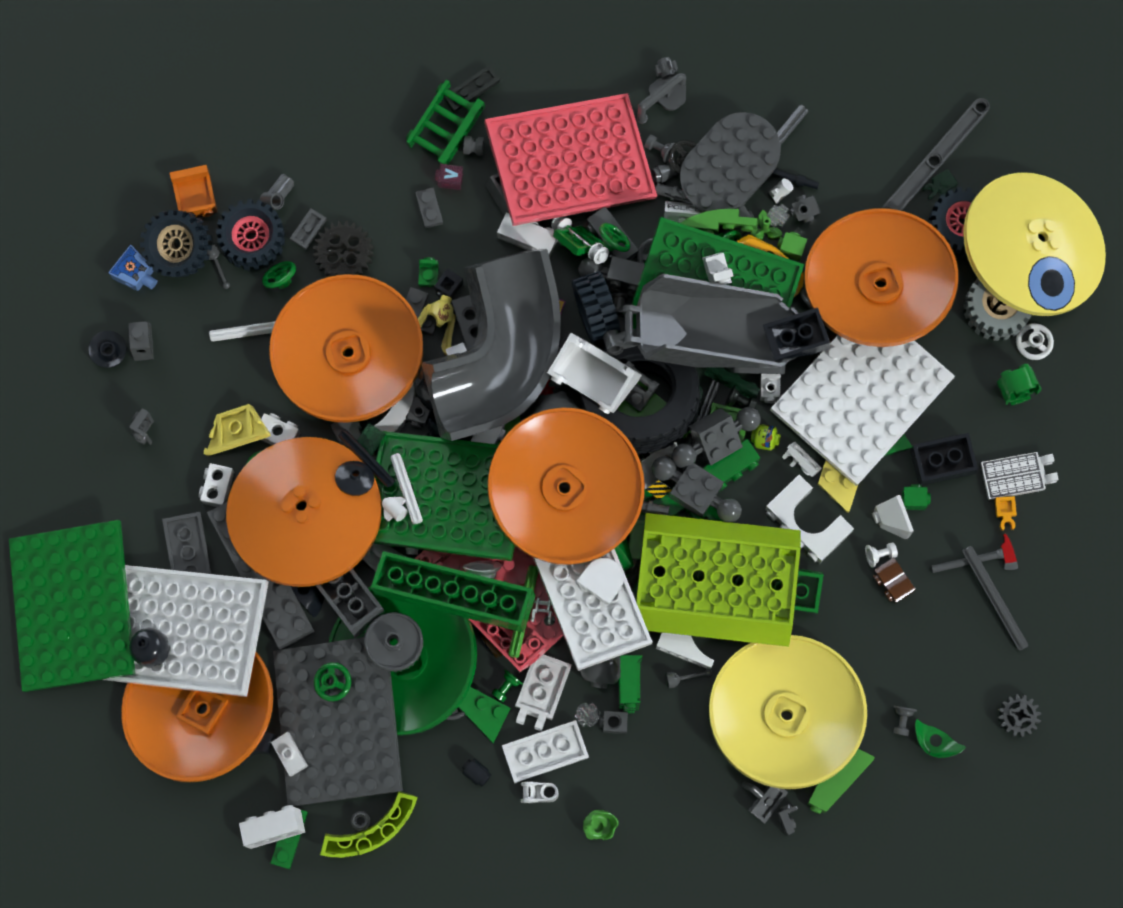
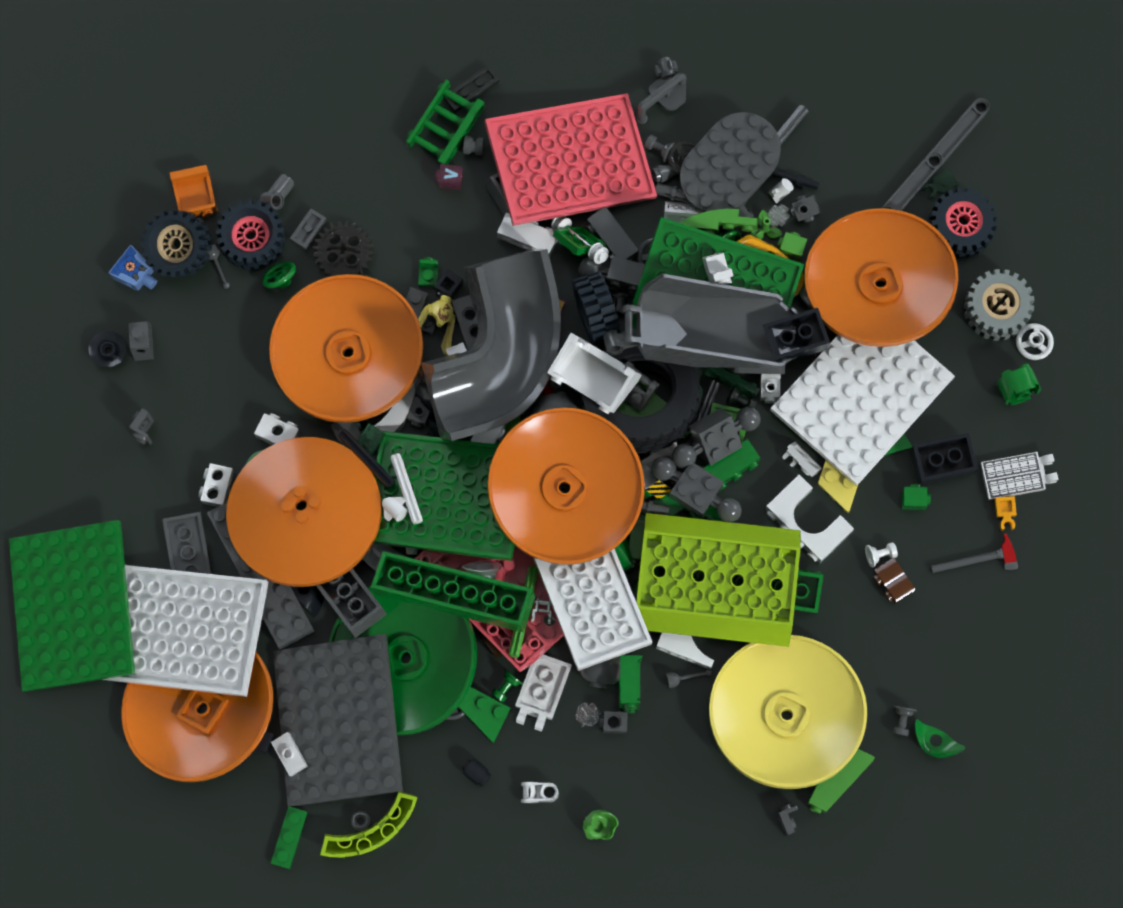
black cylinder [129,628,170,668] -> none
light yellow wing [204,404,271,456] -> none
white axle [209,321,275,341] -> none
white brick [239,805,305,849] -> none
green piece [314,662,351,702] -> none
black dish [335,461,374,496] -> none
dark grey wheel [364,612,424,672] -> none
dark grey plate [415,187,443,229] -> none
white plate [502,720,589,784] -> none
white tile [576,558,624,605] -> none
green piece [599,223,631,252] -> none
dark grey plate [741,781,788,824] -> none
lime head [751,424,781,451] -> none
white slope [872,495,914,539] -> none
dark grey axle [962,546,1028,651] -> none
light yellow dish [963,173,1106,316] -> none
dark grey gear [997,694,1041,738] -> none

